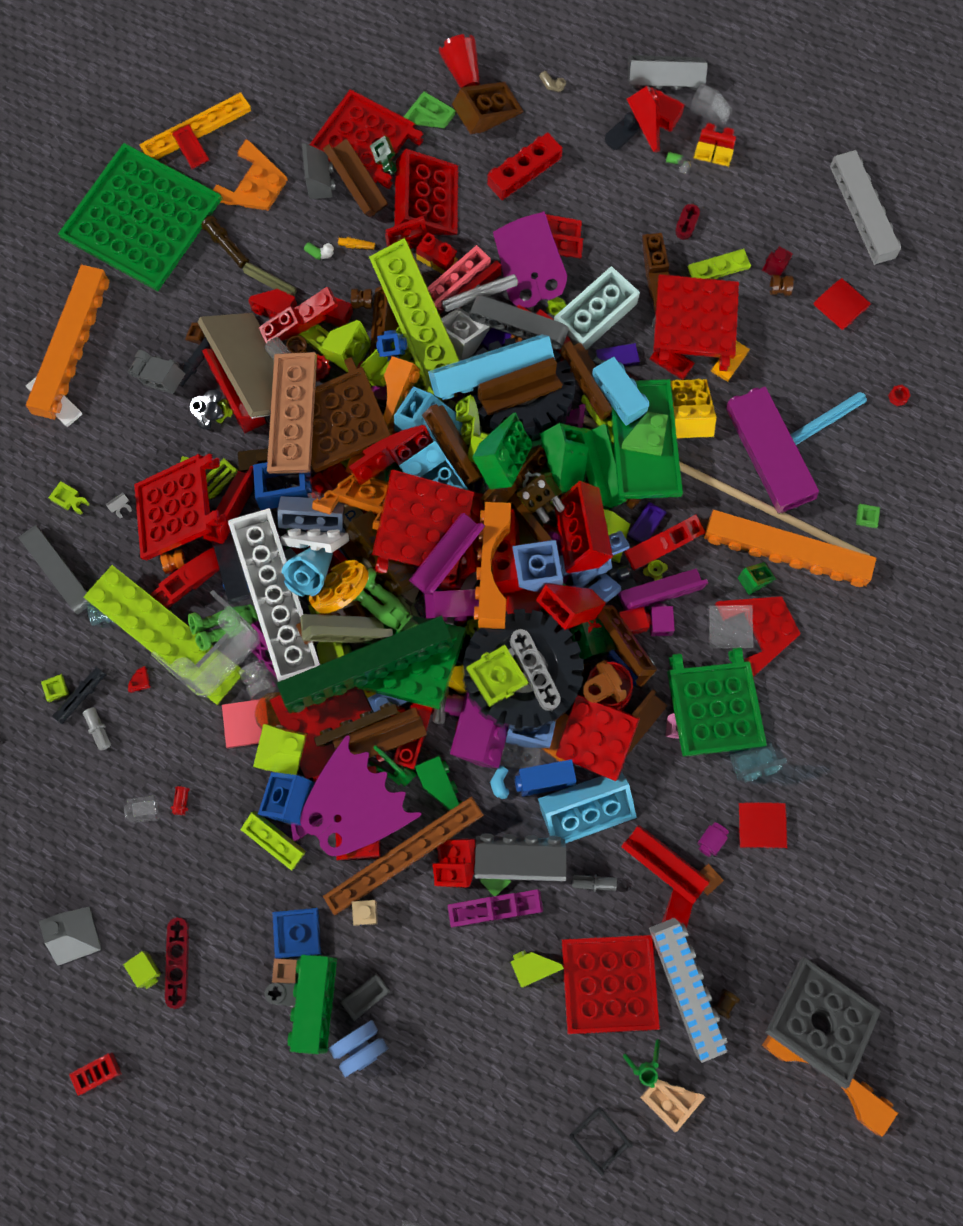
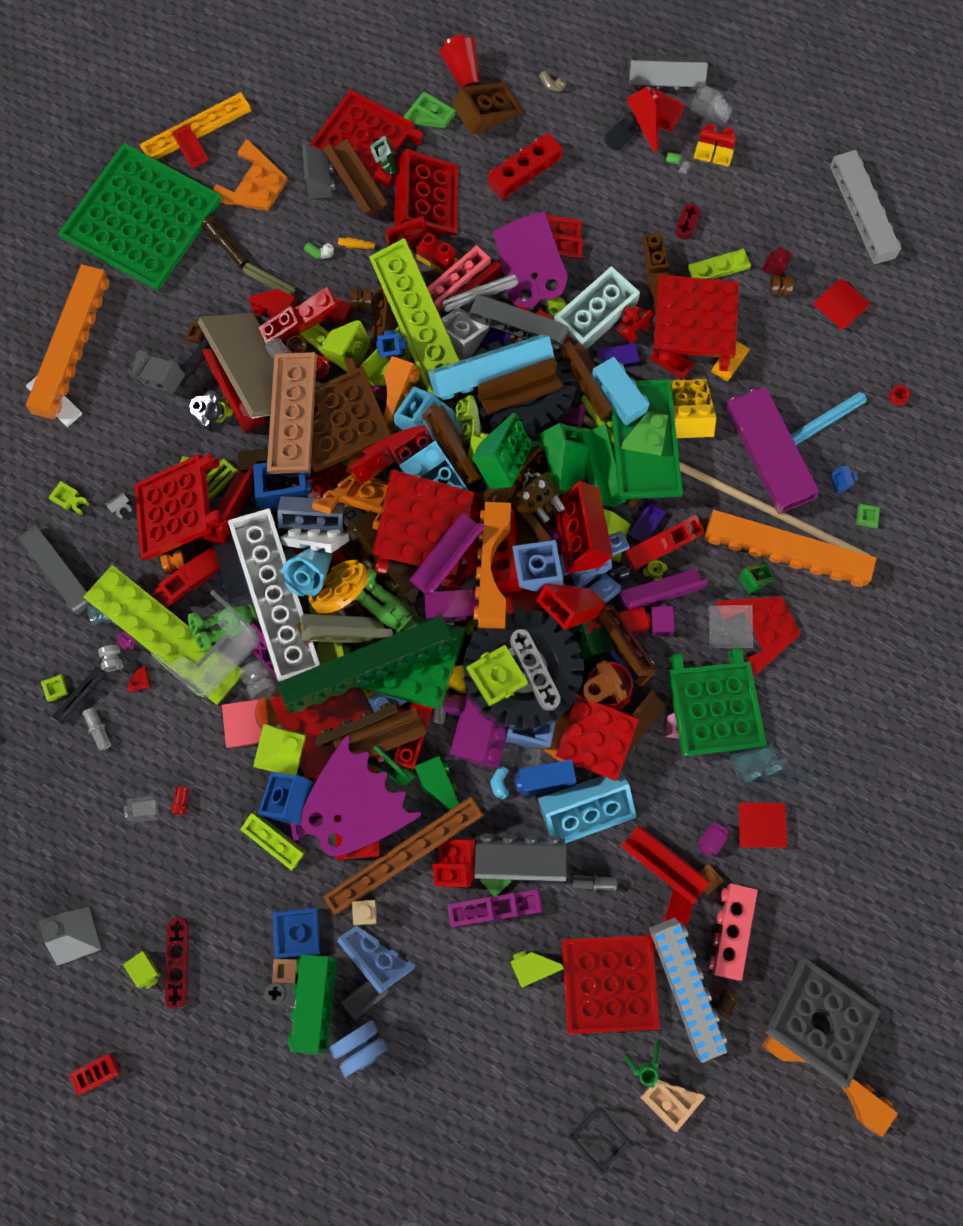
none -> light grey wheel [98,645,124,672]
none -> magenta plate [116,631,136,650]
none -> medium blue wing [337,926,416,994]
none -> red hips [614,306,654,343]
none -> coral brick [709,884,758,981]
none -> blue tile [830,466,859,493]

